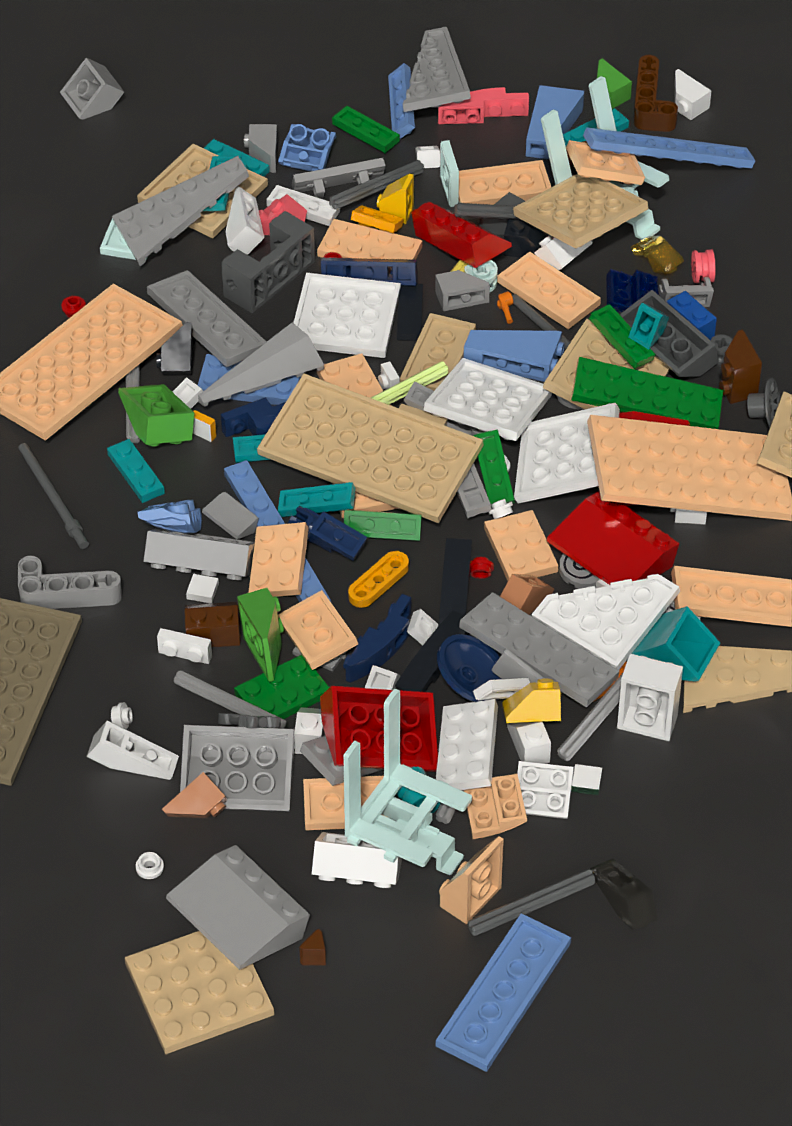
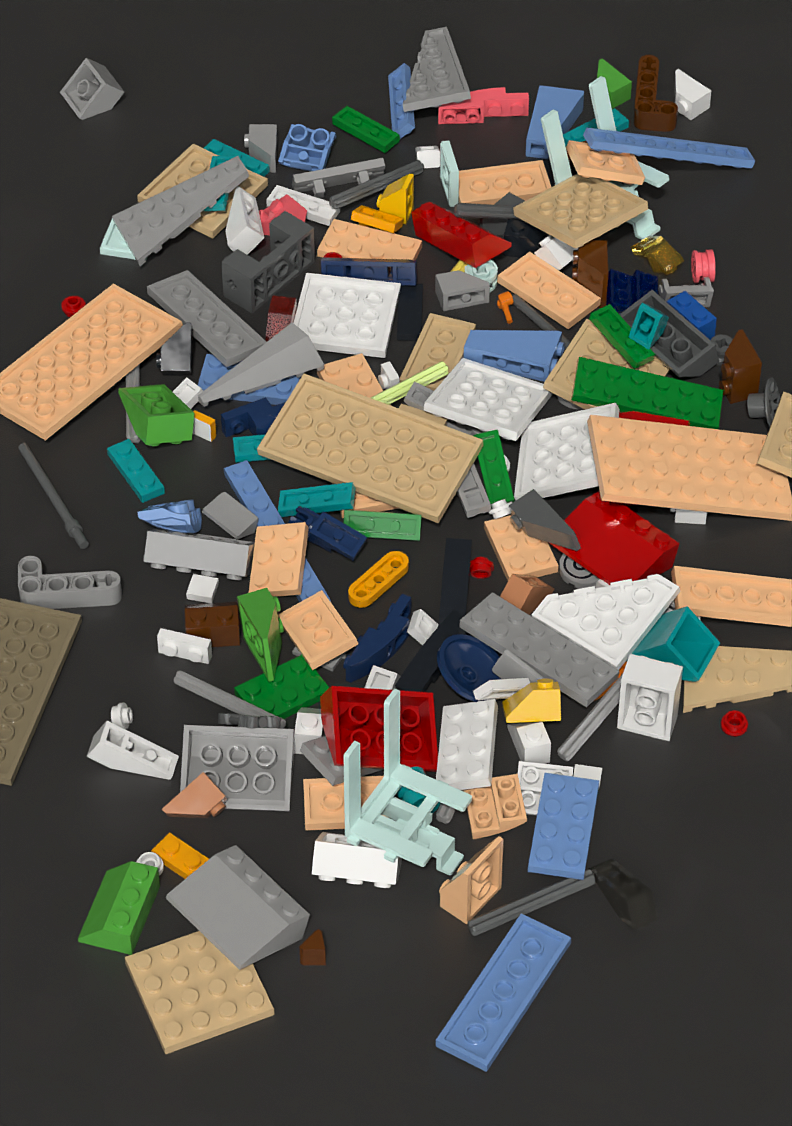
none -> bright green slope [78,861,160,955]
none -> light orange plate [151,832,209,879]
none -> clear red slope [265,295,297,342]
none -> dark grey slope [509,489,581,551]
none -> medium blue plate [528,773,599,880]
none -> reddish brown slope [572,240,608,308]
none -> red plate [721,710,748,736]

